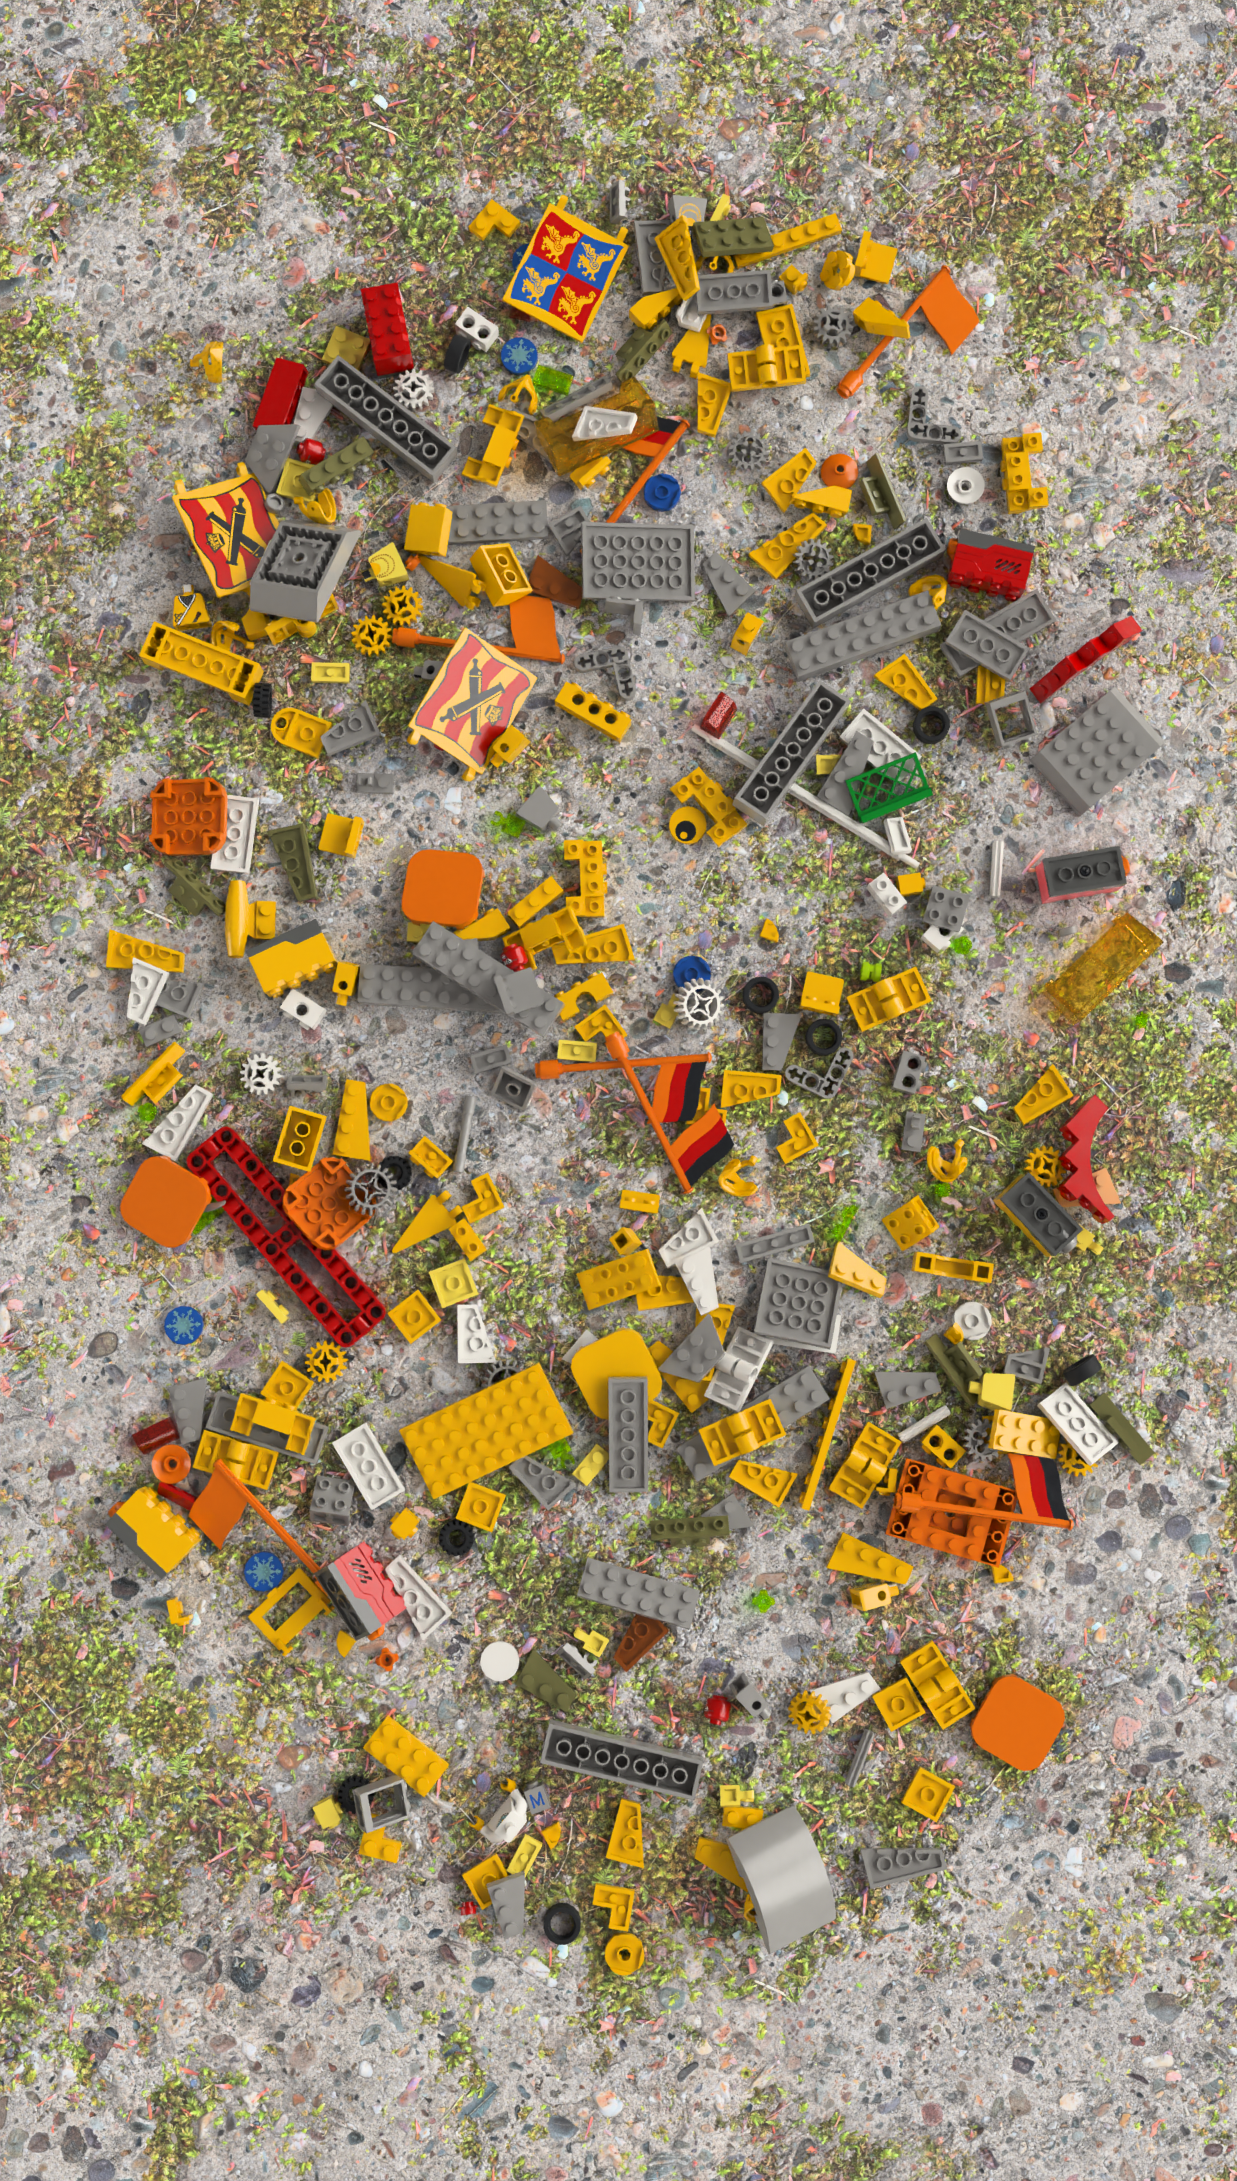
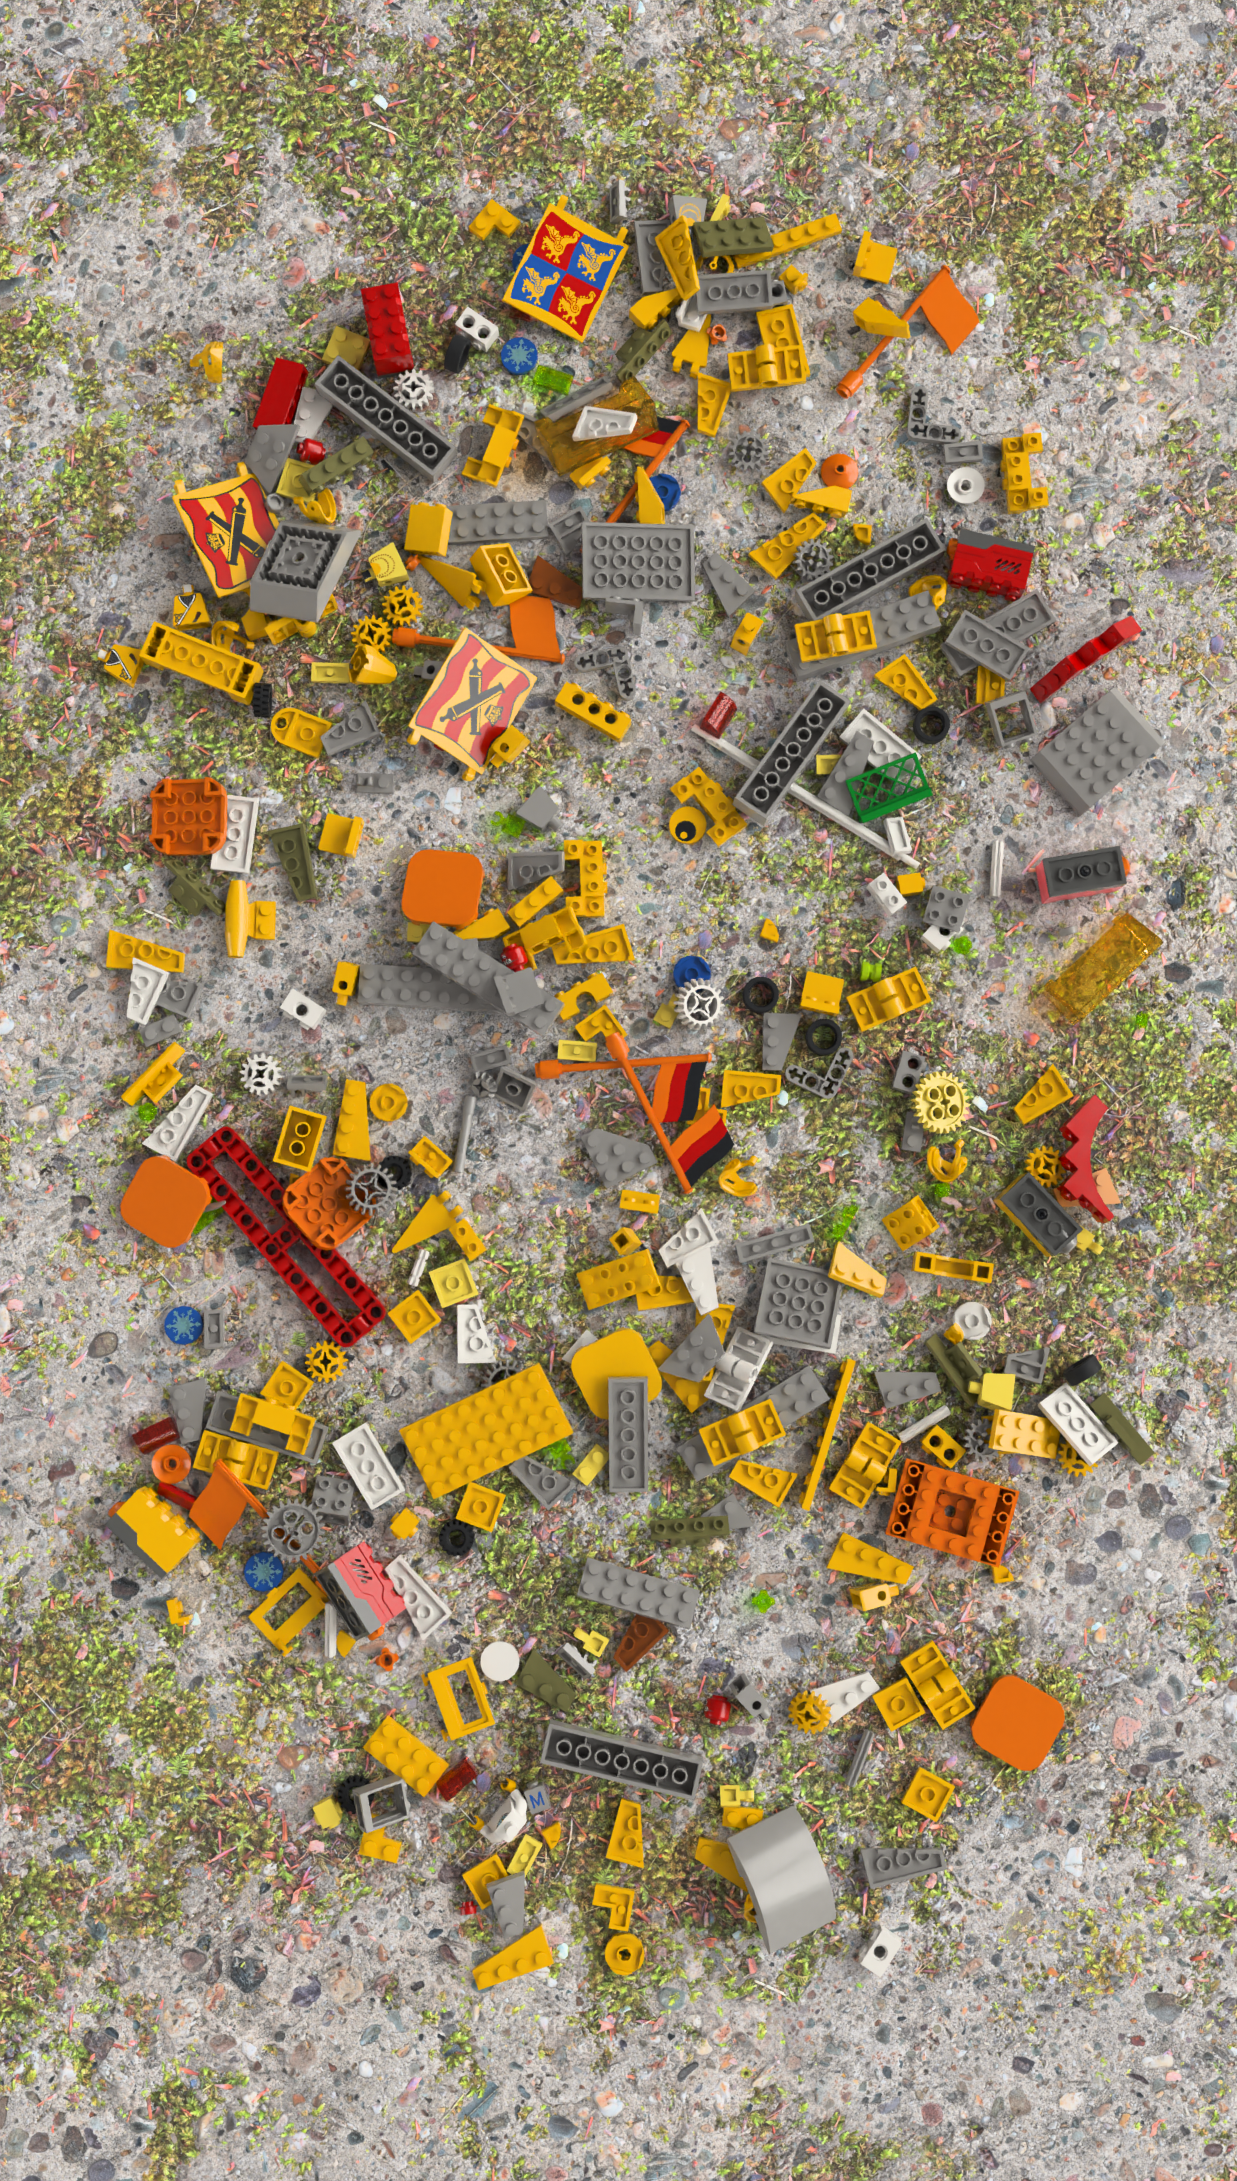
yellow piece [246,919,338,998] -> none
light yellow plate [256,1289,290,1324] -> none
yellow plate [462,1173,505,1224] -> none
yellow helmet [498,375,538,416] -> none
black tyre [543,1903,581,1945] -> none
yellow plate [648,1400,679,1448] -> none
yellow plate [776,1112,819,1164] -> none
light grey gear [813,305,854,347] -> none
yellow plate [820,250,855,291] -> none
olive bracket [859,453,907,530] -> none
flag [894,1453,1074,1531] -> none
none -> yellow torso [98,644,144,688]
none -> light grey plate [204,1309,225,1350]
none -> light grey gear [261,1497,325,1563]
none -> white axle [324,1601,337,1658]
none -> yellow cone [348,644,397,685]
none -> white axle [408,1249,429,1287]
none -> yellow piece [421,1656,495,1742]
none -> clear red brick [436,1755,479,1802]
none -> light grey gear [468,1071,497,1101]
none -> yellow wing [472,1924,554,1990]
none -> light grey wing [508,851,565,891]
none -> light grey plate [580,1129,658,1189]
none -> yellow slope [634,466,665,524]
none -> yellow plate [794,610,877,663]
none -> white brick [858,1925,902,1978]
none -> light yellow gear [911,1071,970,1134]

